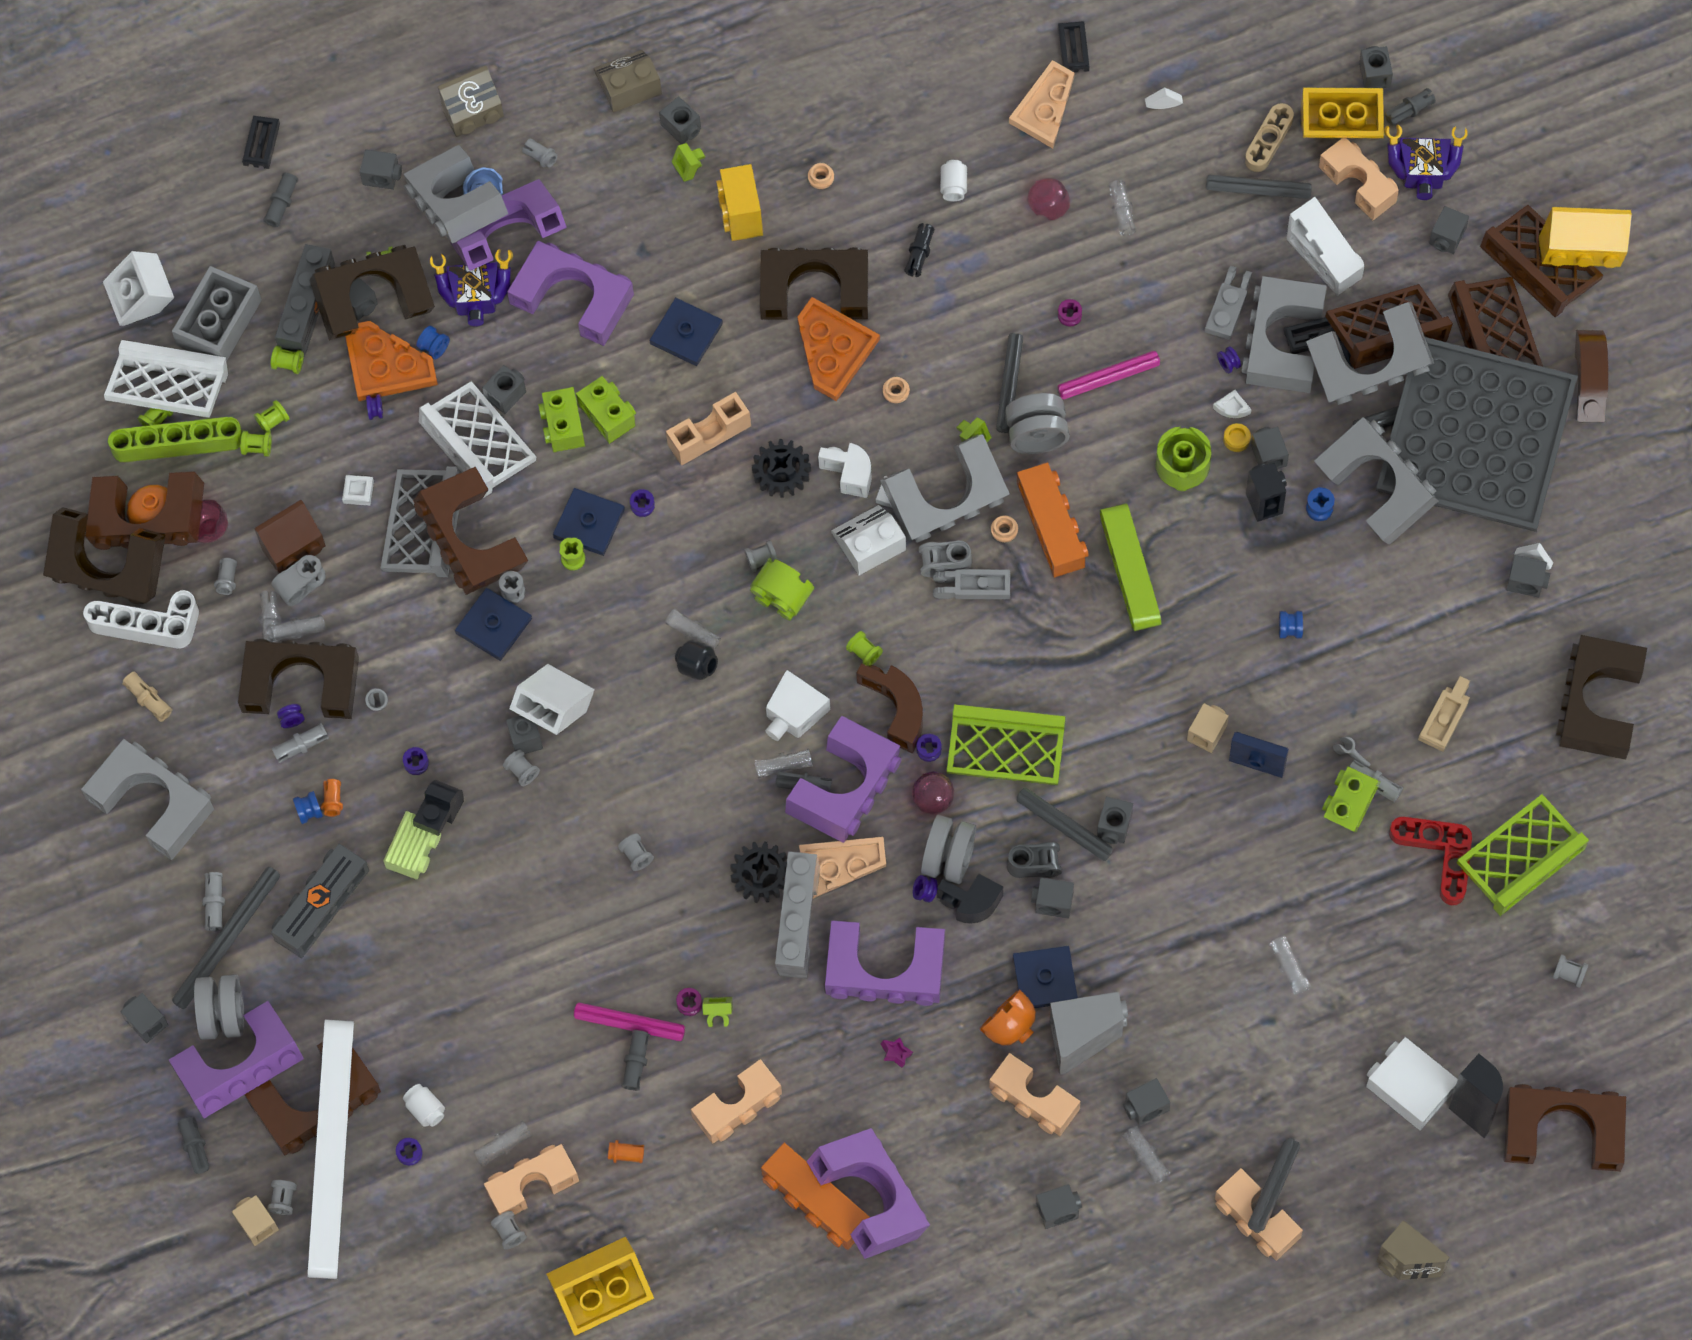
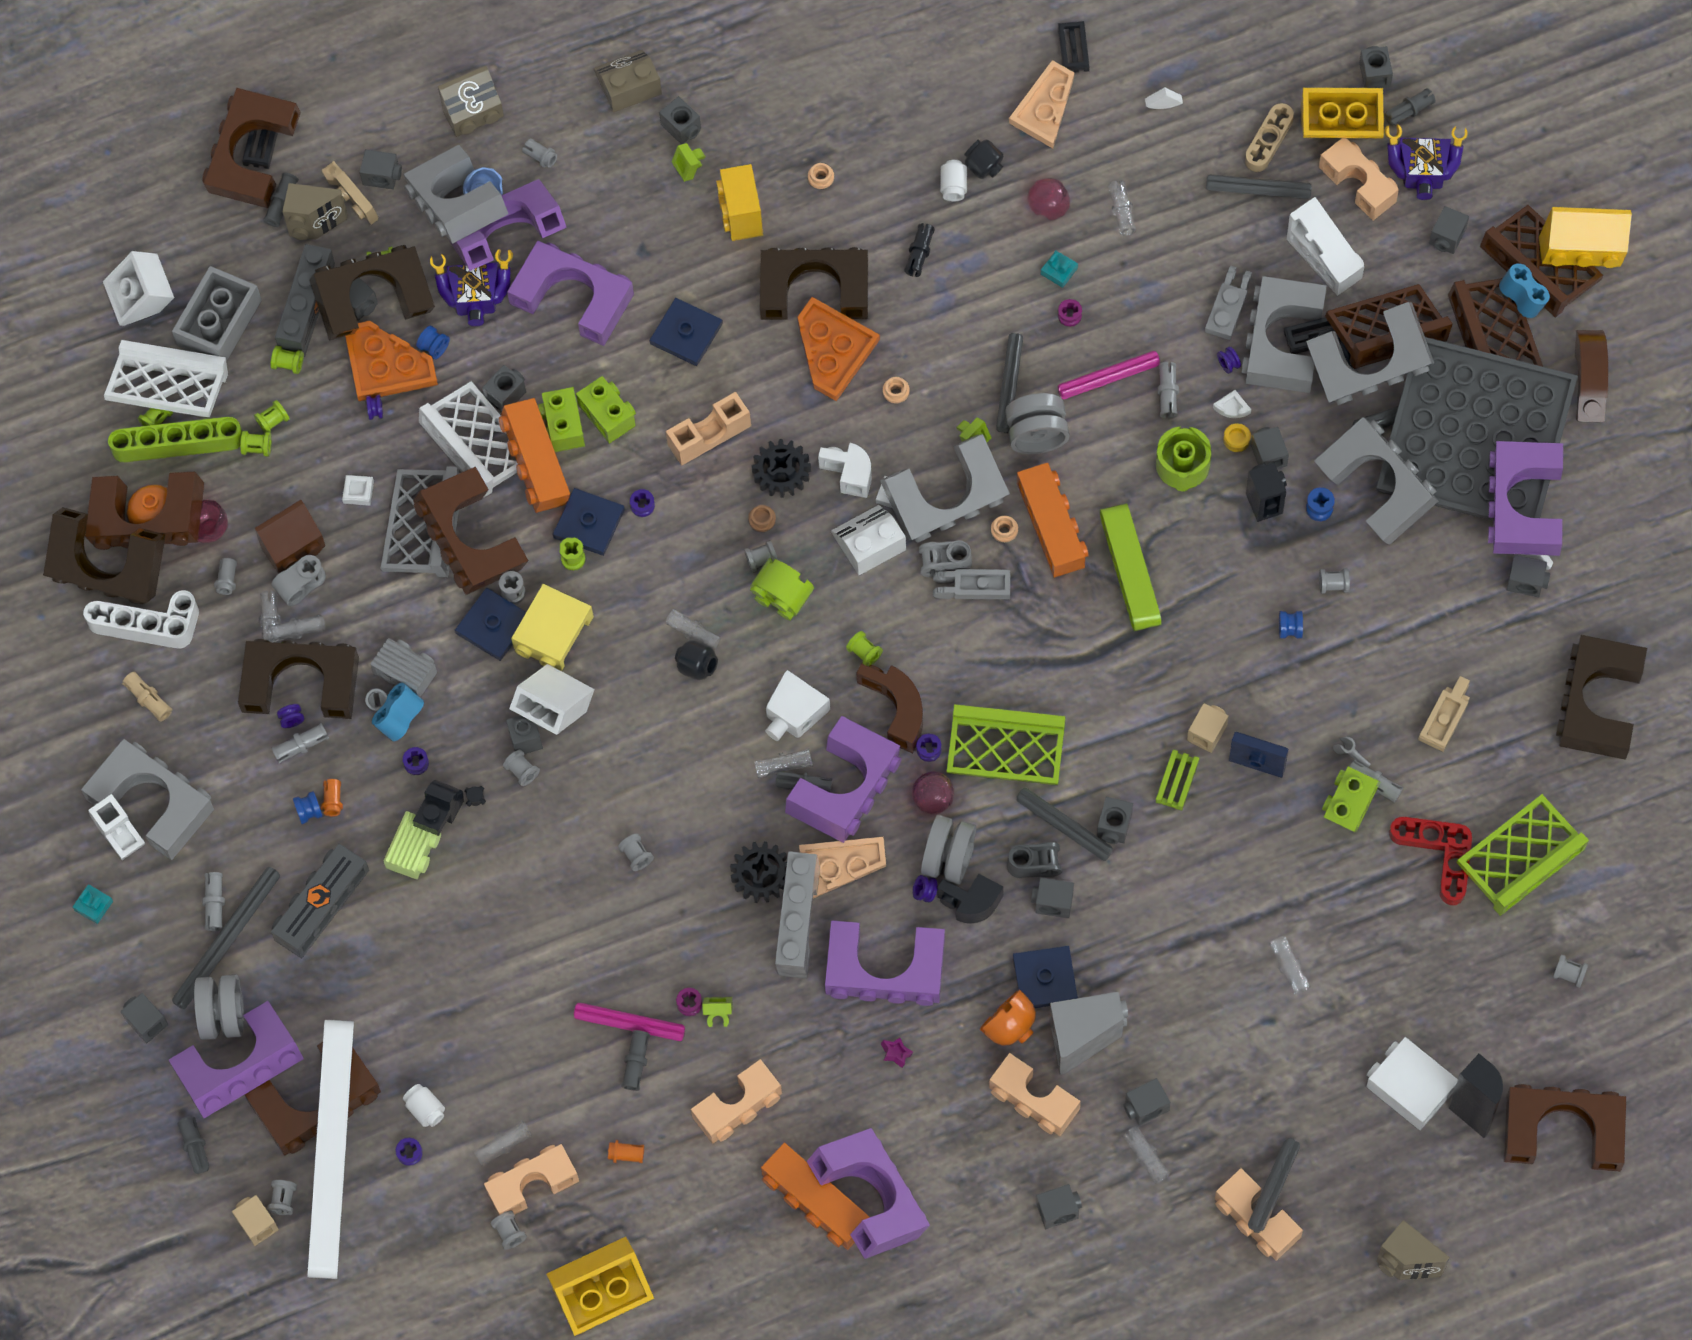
none -> teal tile [73,884,113,924]
none -> white brick [88,794,145,860]
none -> reddish brown arch [202,88,301,208]
none -> dark tan slope [282,183,348,240]
none -> tan hinge [322,161,379,225]
none -> light grey brick [370,638,437,697]
none -> dark azure axle [372,683,424,742]
none -> black piece [464,786,486,807]
none -> orange brick [499,398,570,513]
none -> light yellow panel [511,584,594,671]
none -> medium nougat plate [748,505,776,532]
none -> black head [964,139,1004,179]
none -> teal tile [1041,250,1078,288]
none -> lime tile [1156,750,1199,811]
none -> light grey pin [1157,362,1179,419]
none -> light grey bush [1319,568,1350,594]
none -> medium lavender arch [1488,441,1563,556]
none -> dark azure axle [1499,264,1550,318]

